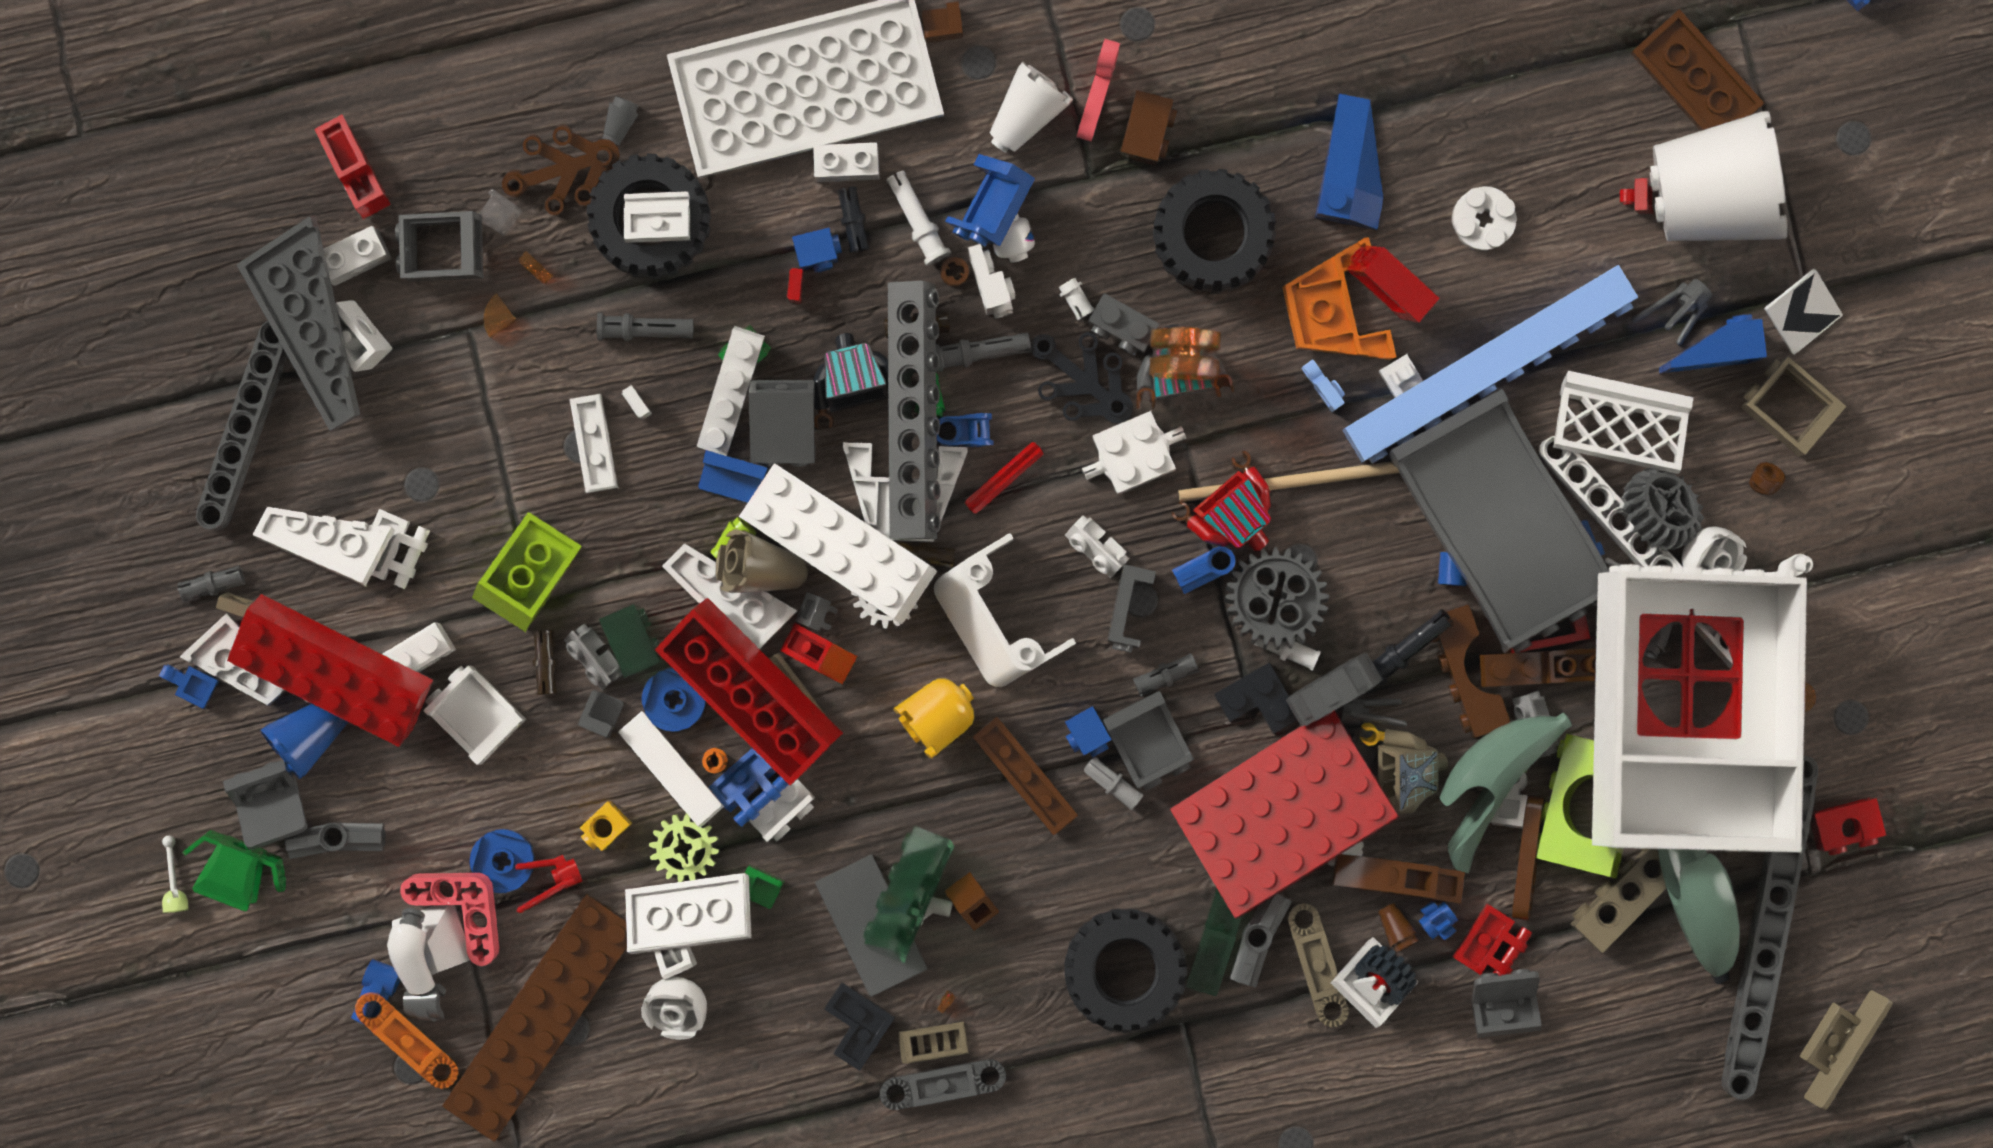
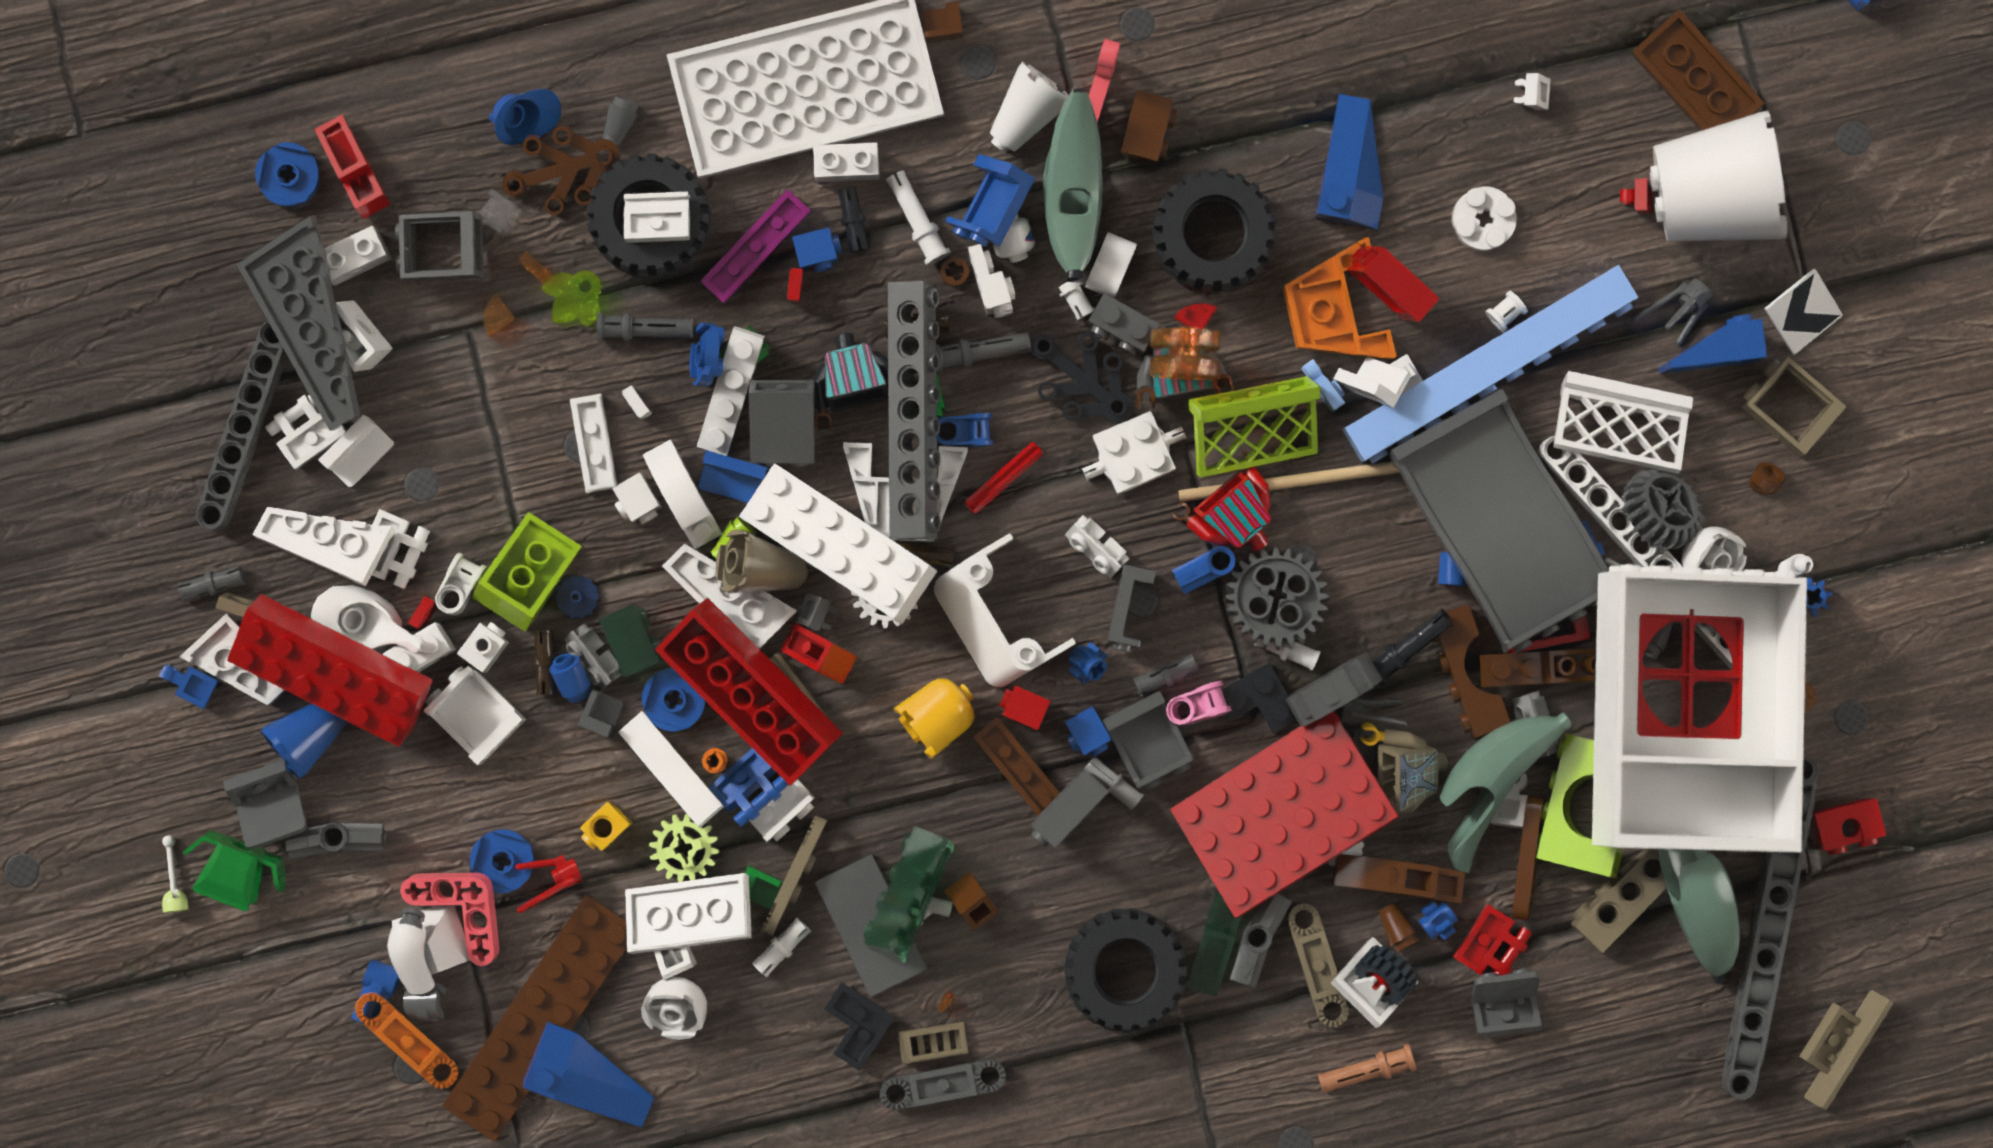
none -> blue plate [255,142,321,207]
none -> white plate [265,394,347,470]
none -> white hat [311,585,424,654]
none -> white panel [318,415,394,487]
none -> red tile [408,596,437,629]
none -> white piece [435,552,487,615]
none -> white brick [457,622,509,673]
none -> blue piece [488,88,561,146]
none -> blue wedge [523,1021,654,1127]
none -> clear neon green plate [541,270,601,327]
none -> blue brick [549,653,591,703]
none -> dark blue piece [555,575,600,619]
none -> white brick [612,472,662,524]
none -> white arch [643,439,722,549]
none -> blue plate [689,322,724,387]
none -> magenta plate [700,189,811,304]
none -> white pin [752,917,811,977]
none -> dark tan plate [761,815,827,936]
none -> red brick [999,686,1050,730]
none -> dark grey window [1031,769,1108,848]
none -> sand green piece [1043,88,1103,283]
none -> blue gear [1068,642,1107,684]
none -> white axle [1085,232,1137,298]
none -> bright pink piece [1166,680,1232,725]
none -> red tile [1174,303,1217,335]
none -> lime fence [1189,376,1321,478]
none -> nougat pin [1318,1043,1417,1094]
none -> white panel [1333,357,1411,408]
none -> white bush [1485,291,1528,333]
none -> white tile [1514,73,1551,111]
none -> blue gear [1806,577,1832,617]

